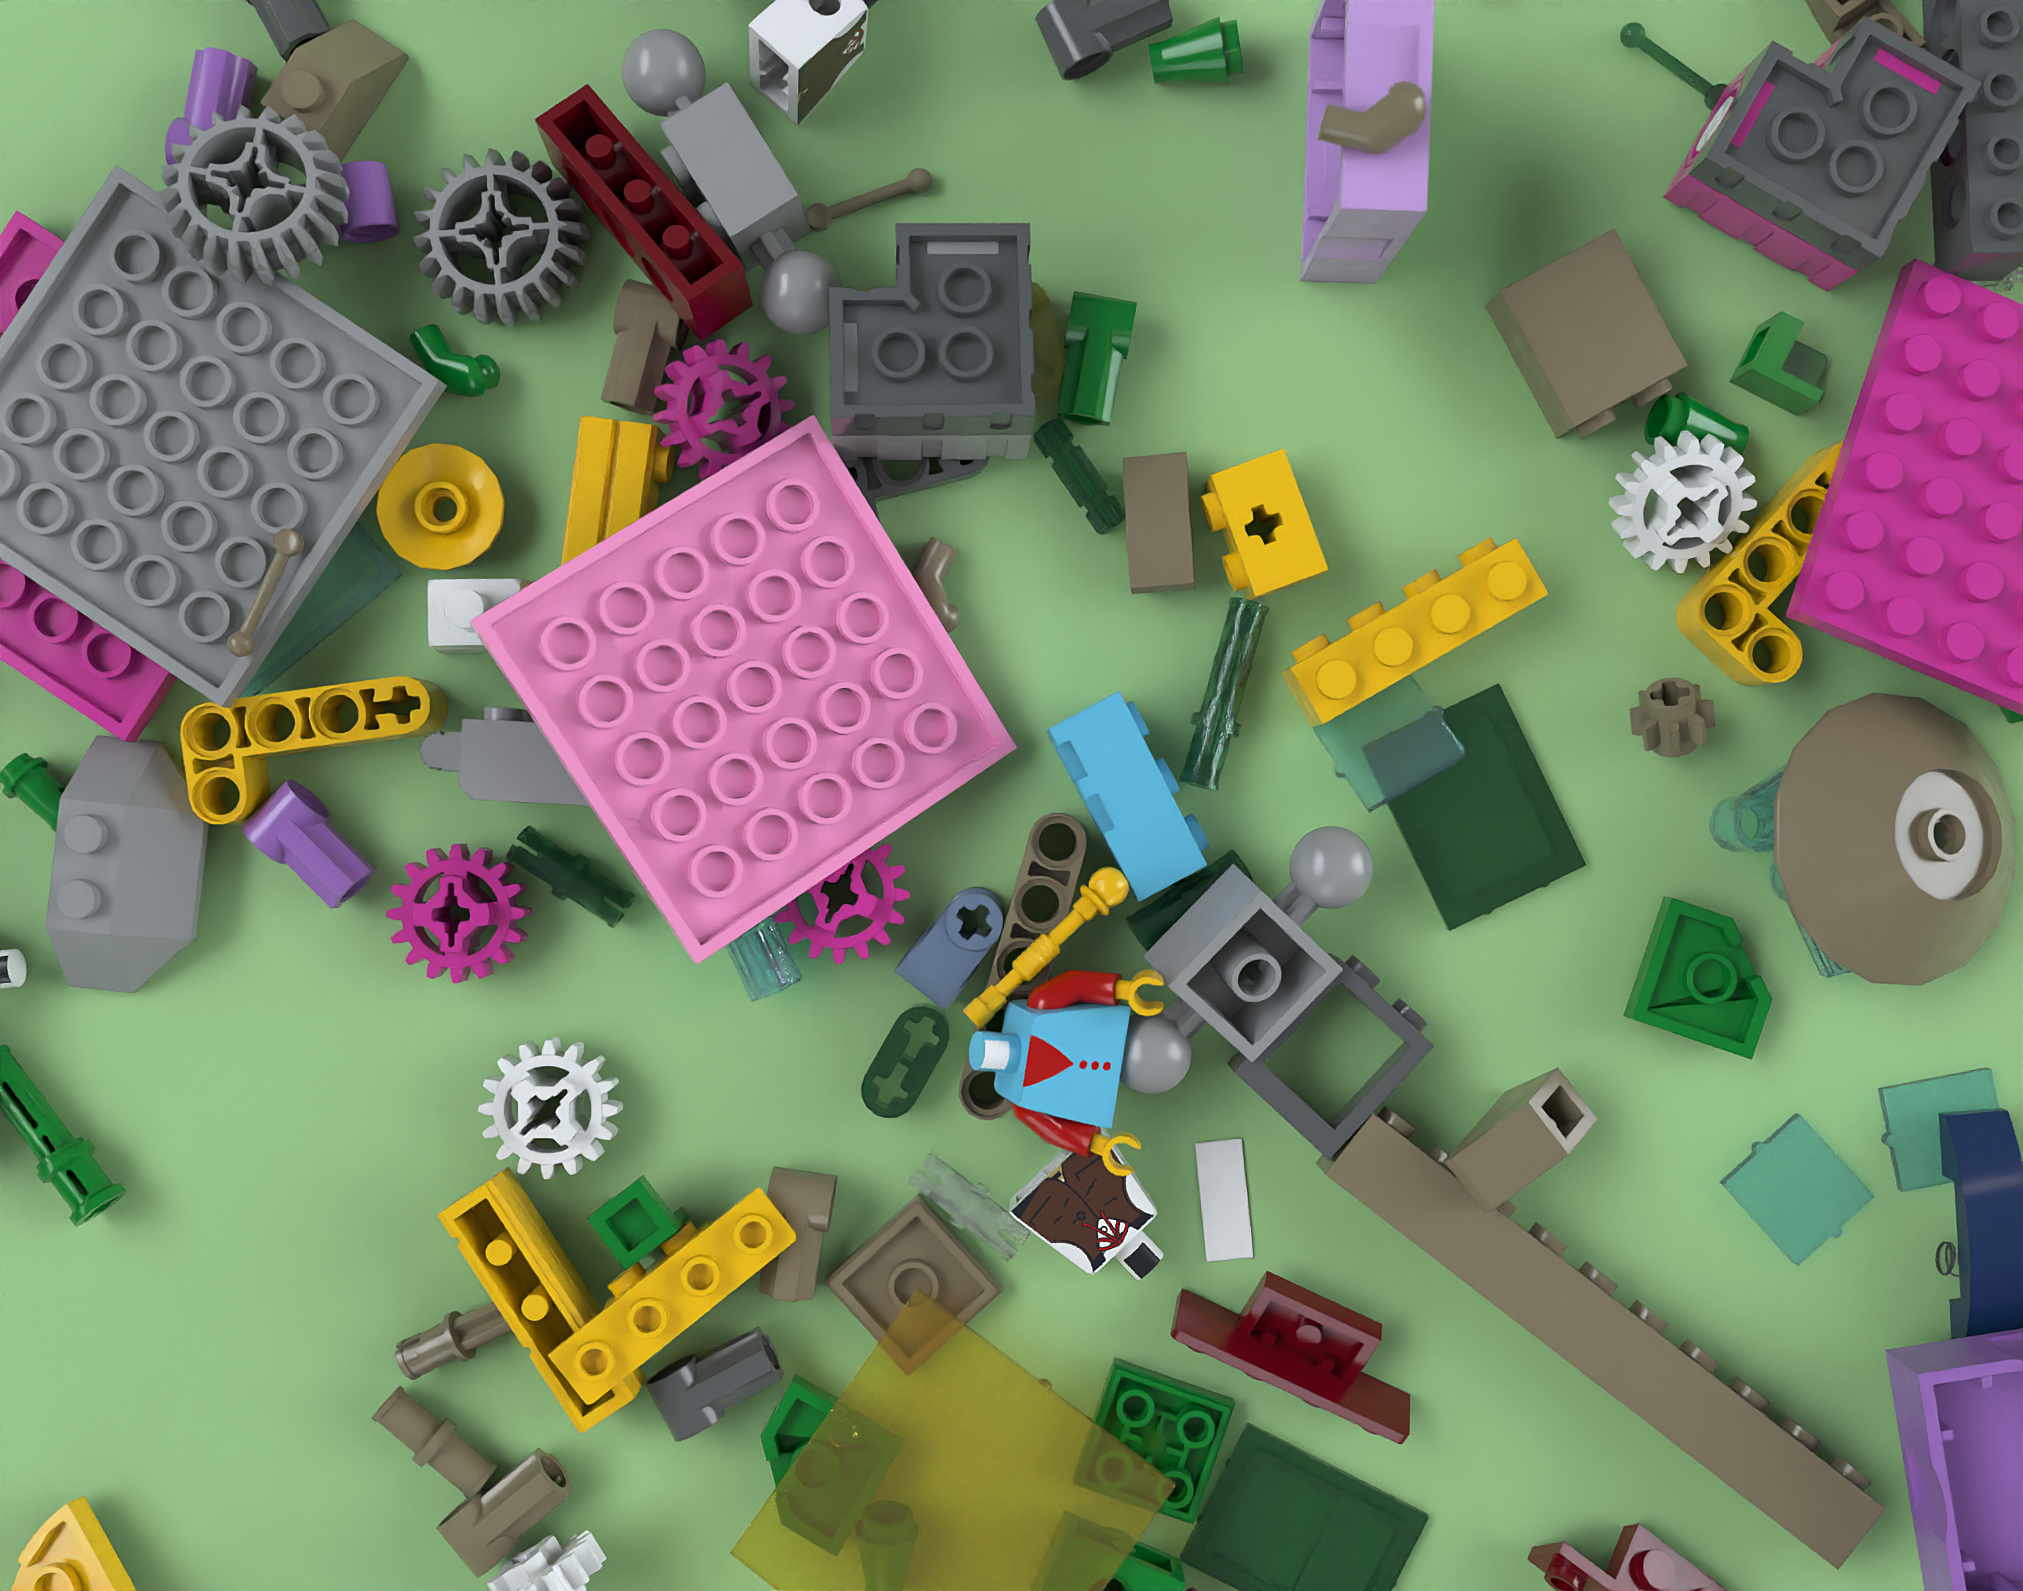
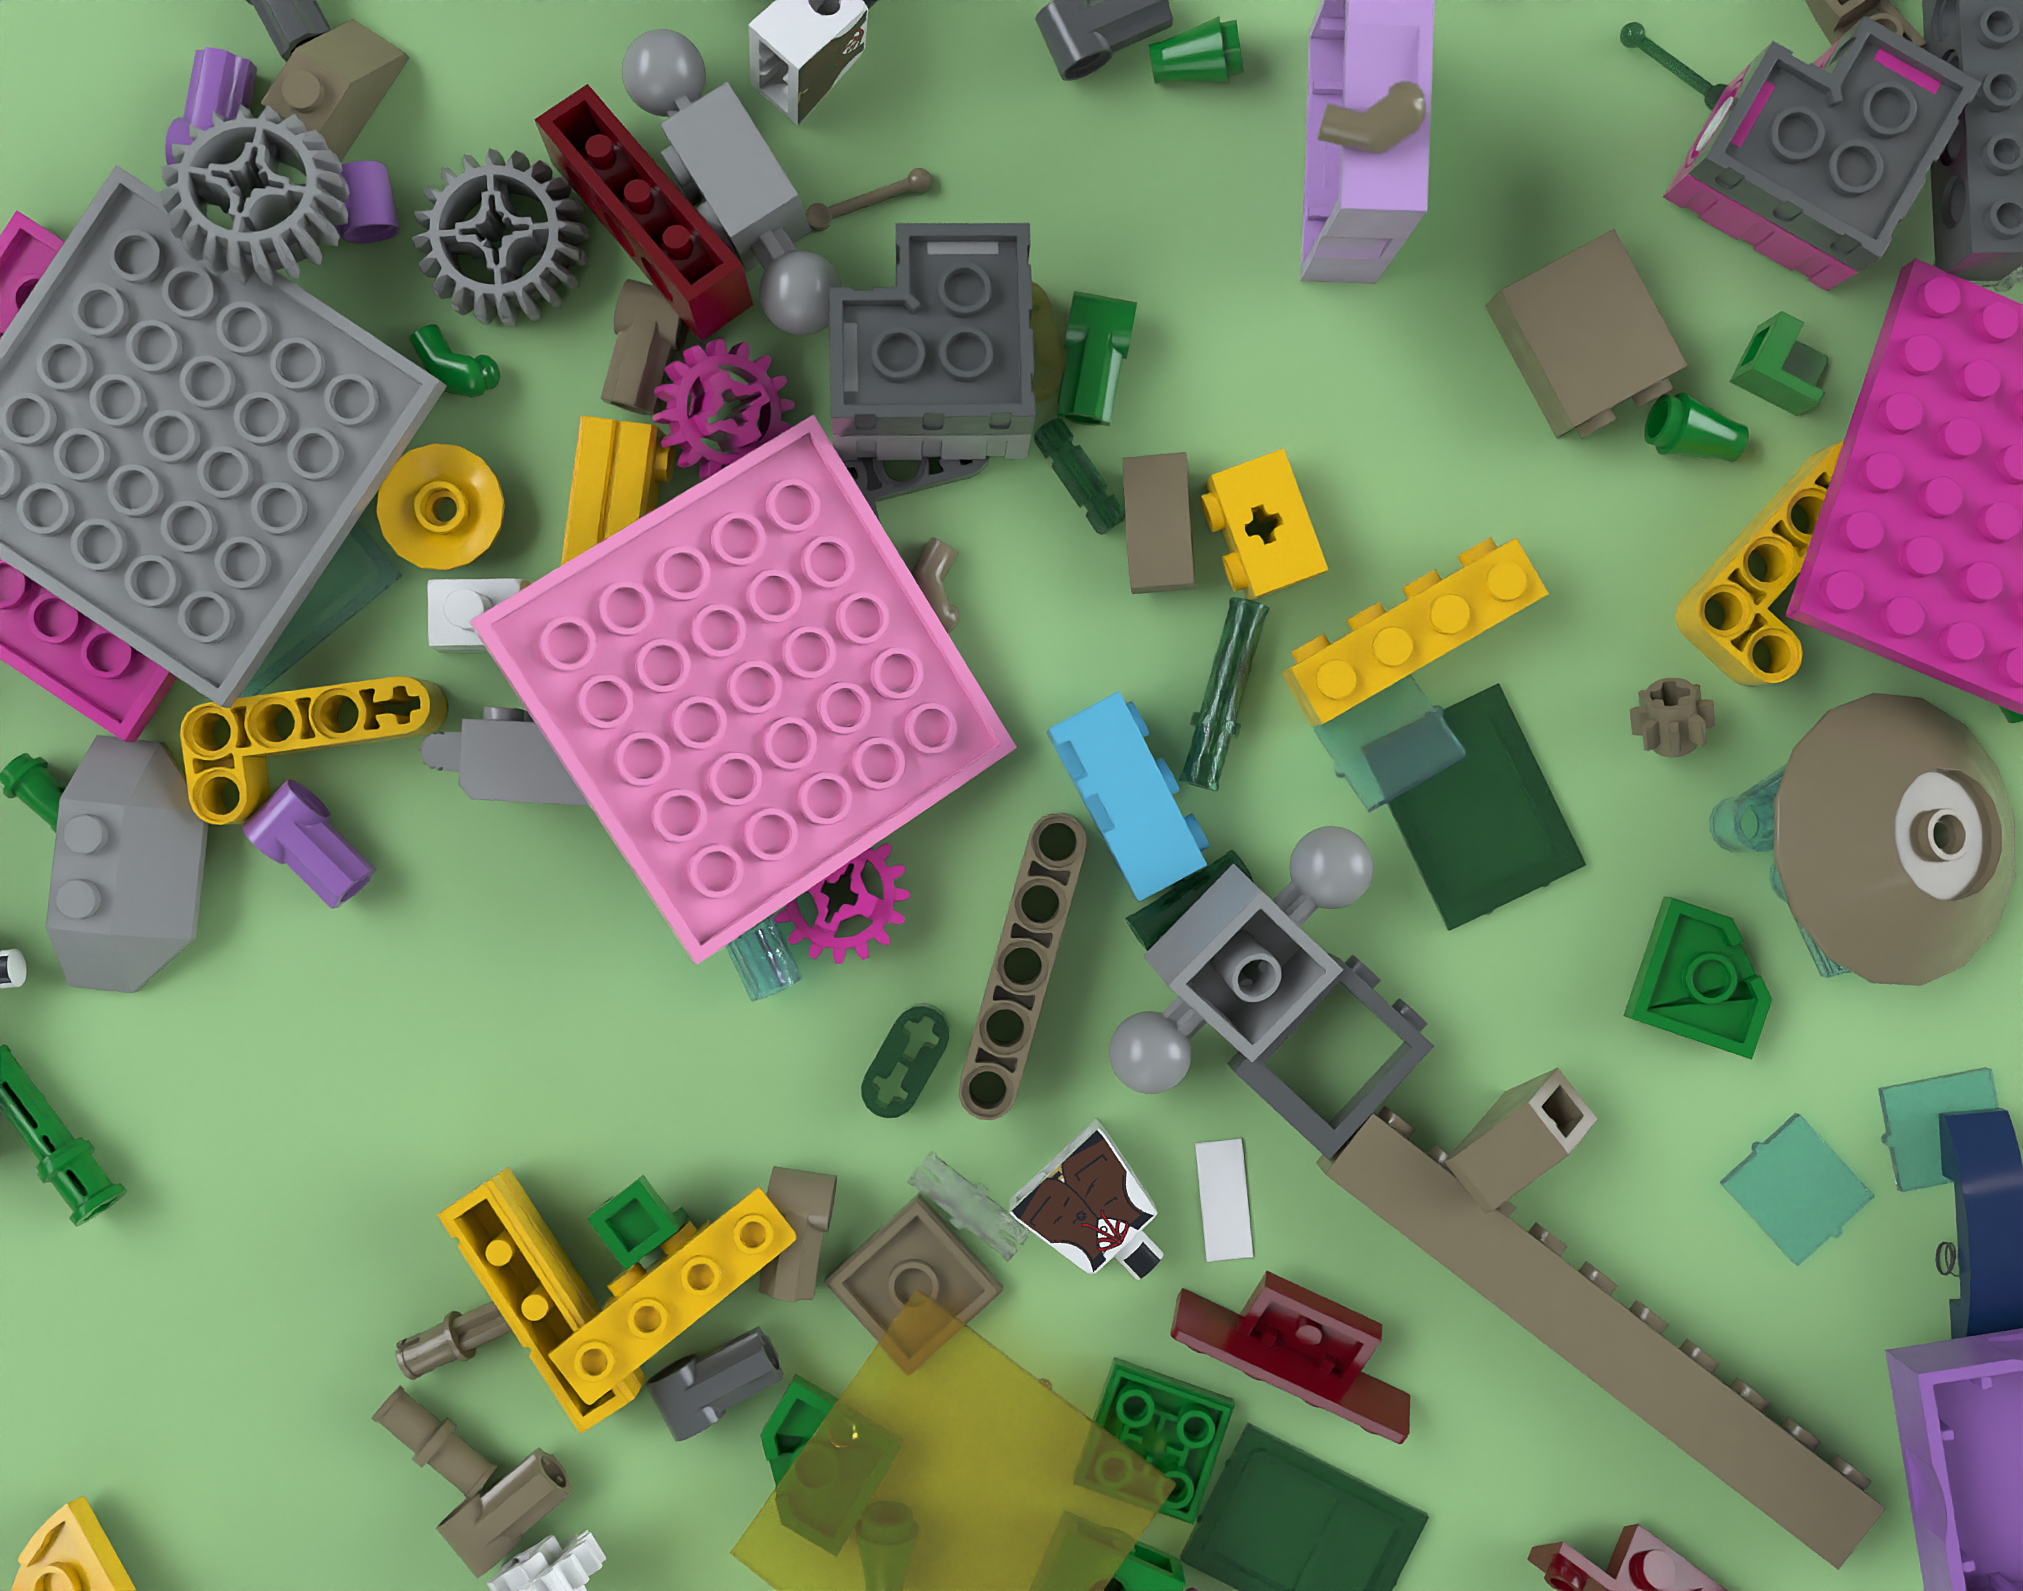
dark tan hinge [227,529,304,657] -> none
dark pink gear [386,843,532,983] -> none
white gear [478,1037,623,1179] -> none
clear green pin [506,825,636,929] -> none
sand blue piece [894,887,1004,1010] -> none
yellow piece [962,867,1129,1030] -> none
torso [969,969,1164,1176] -> none
white gear [1609,431,1757,574] -> none

